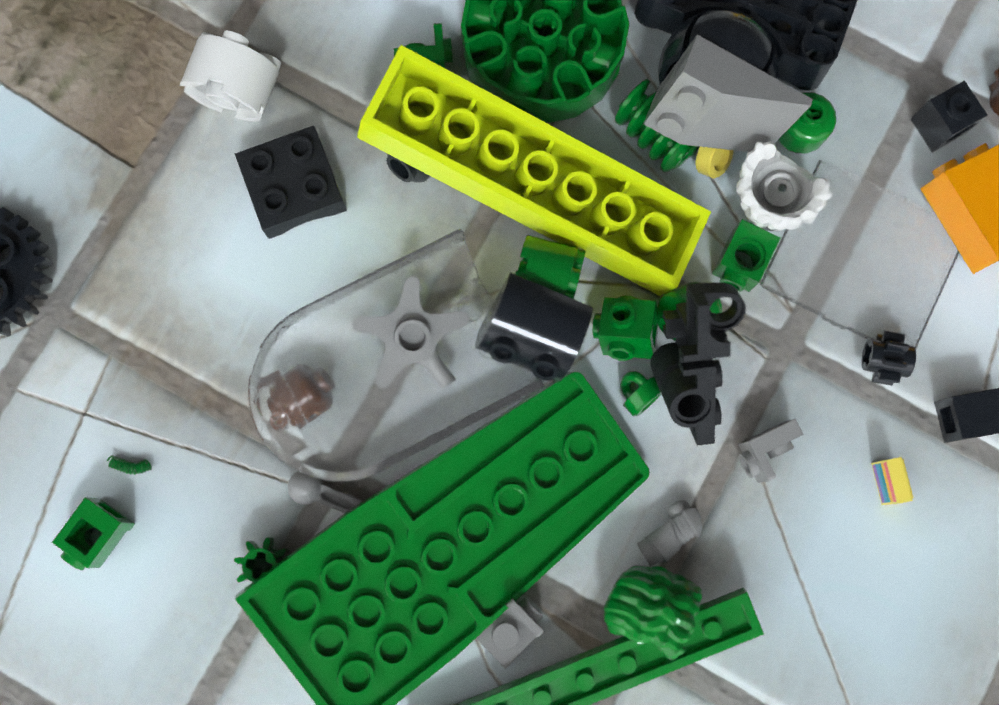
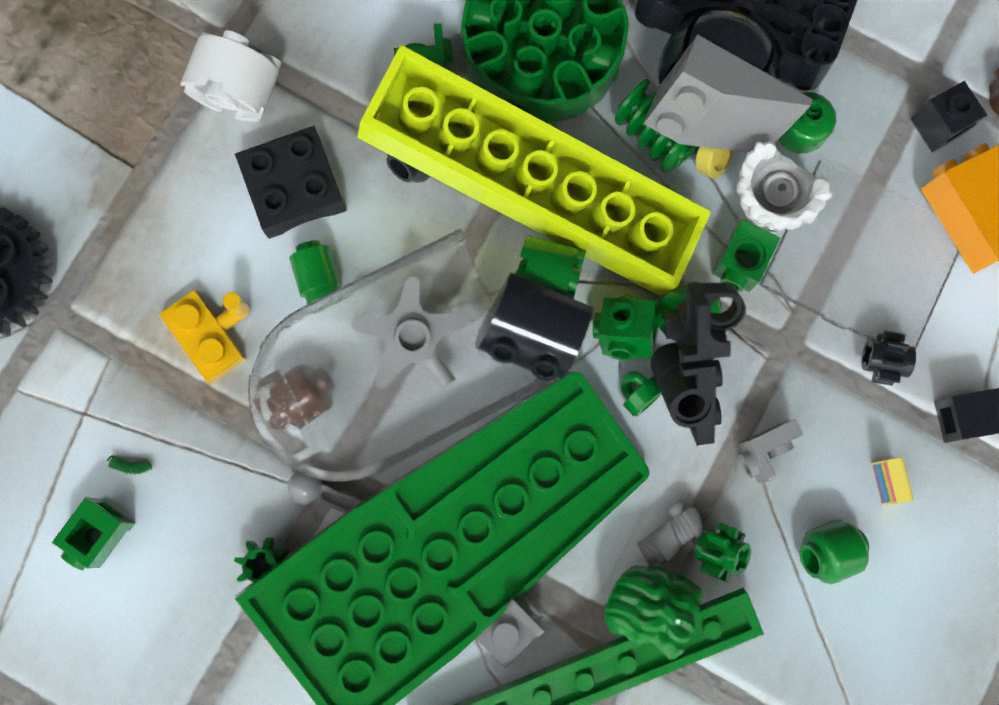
none -> yellow plate [159,290,250,384]
none -> green brick [289,240,341,306]
none -> green gear [695,522,751,582]
none -> green head [799,519,870,584]

